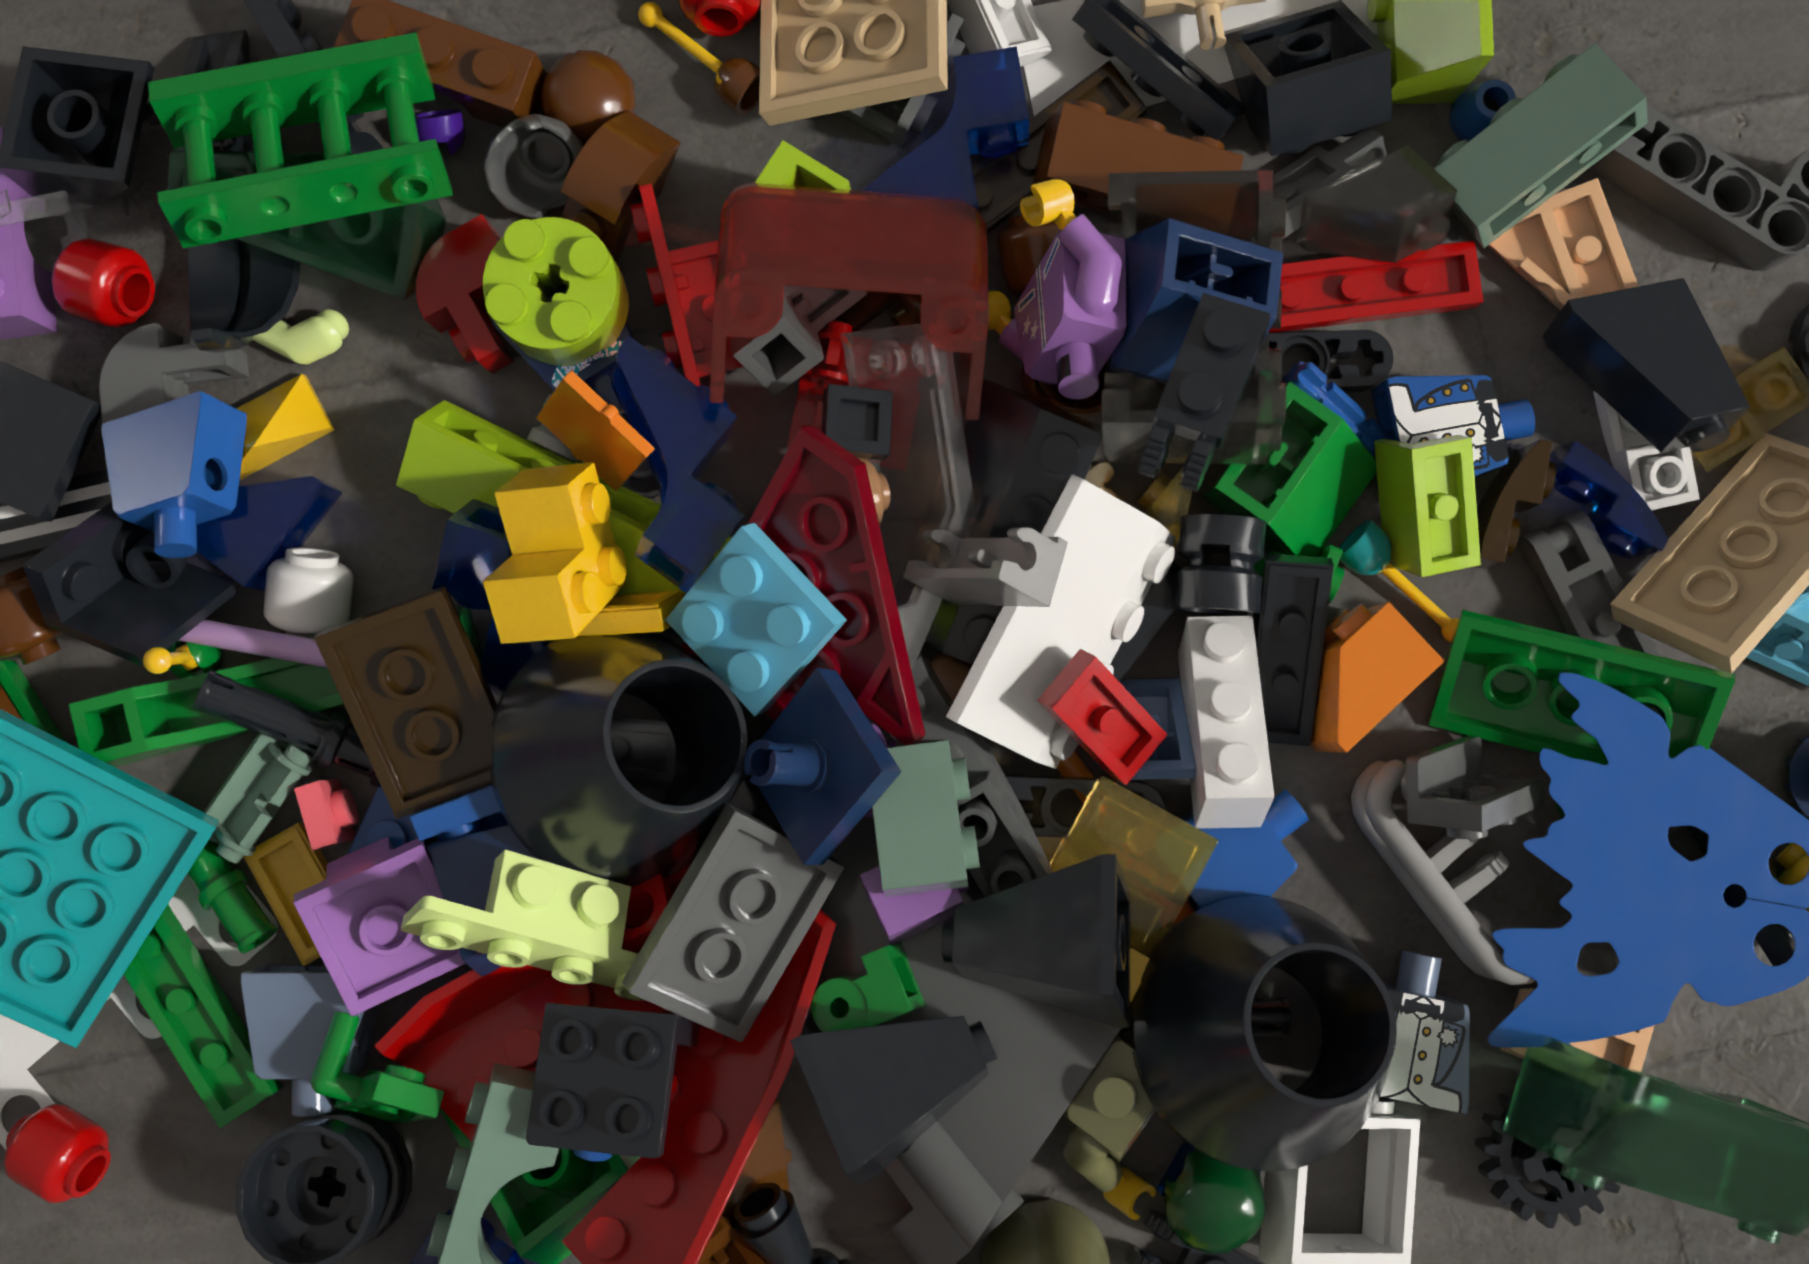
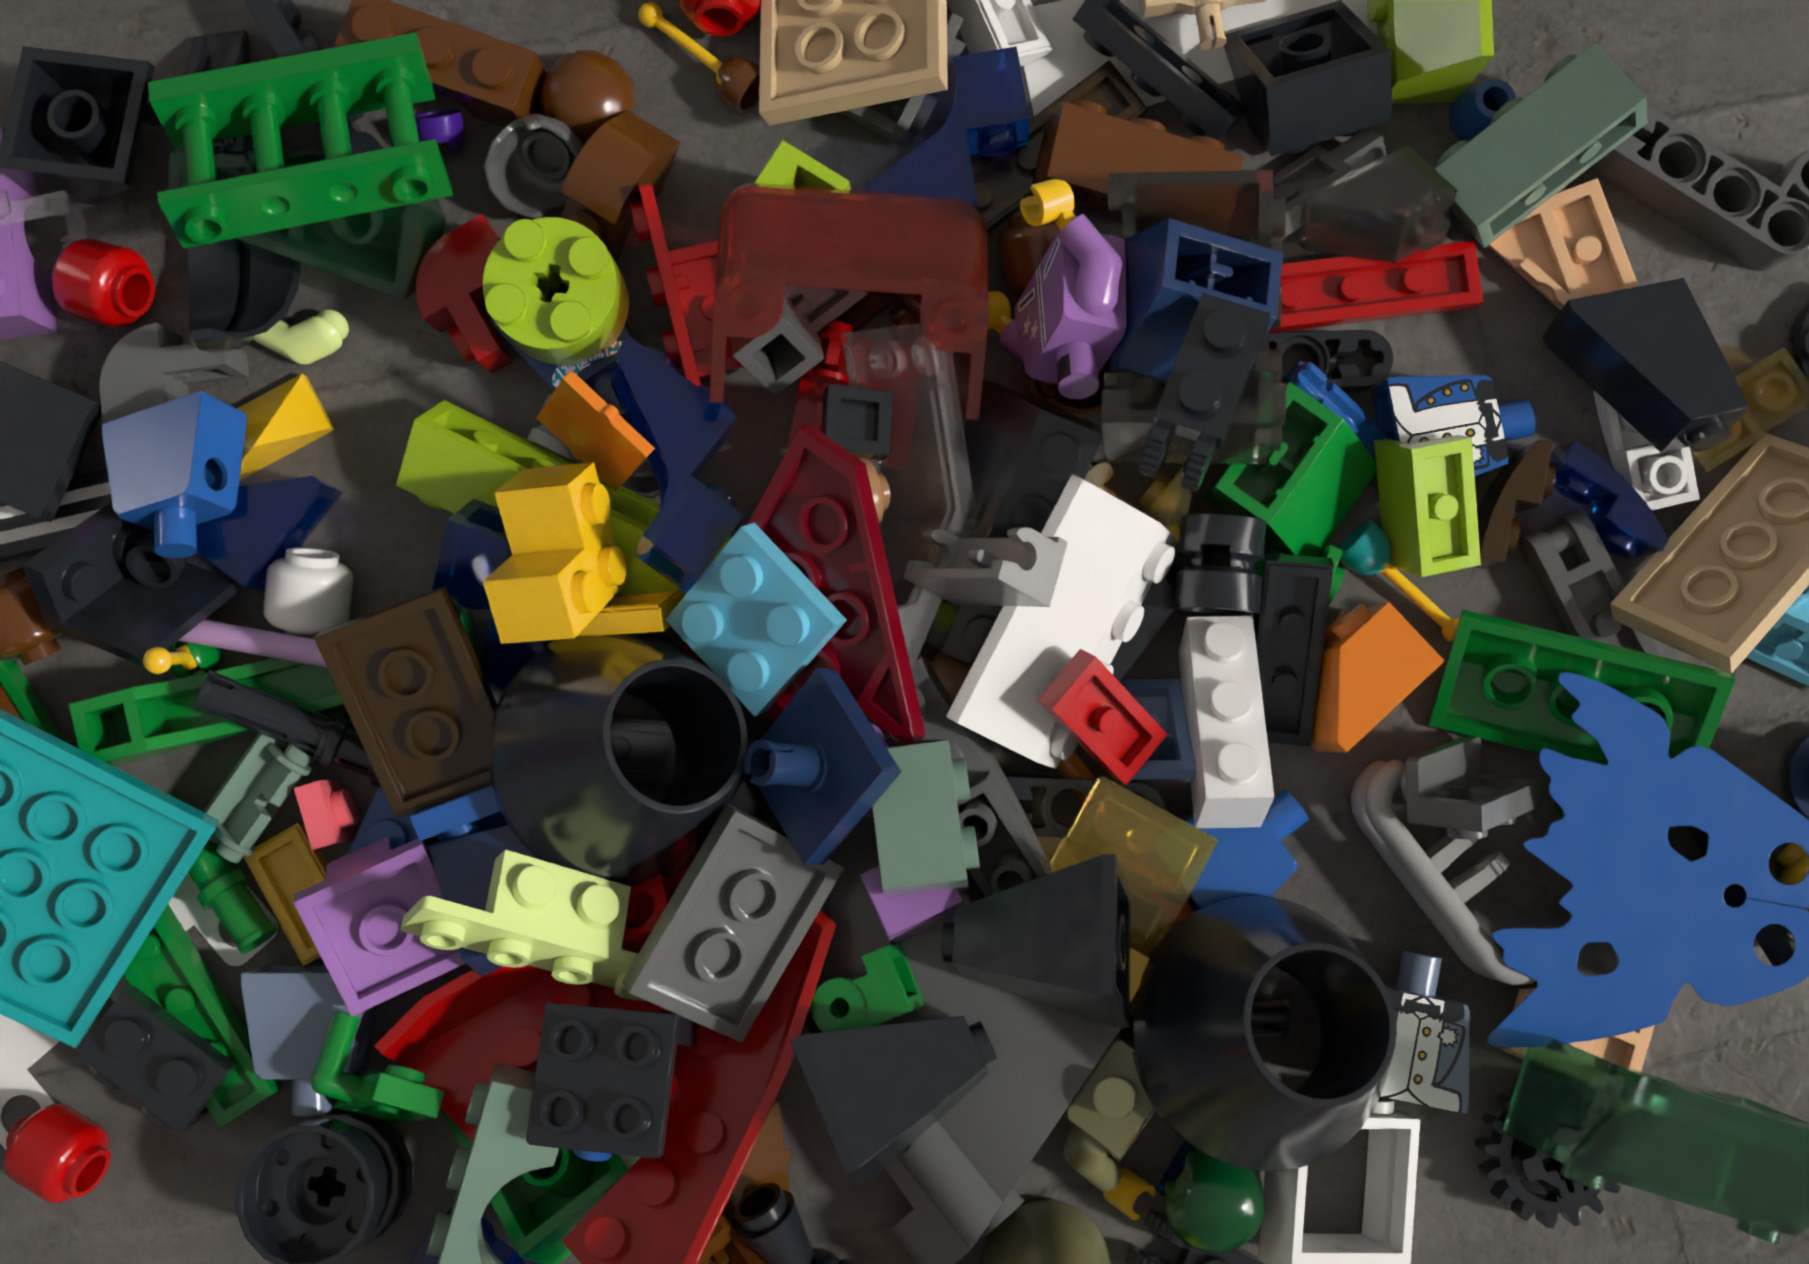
none -> black bracket [75,986,237,1134]

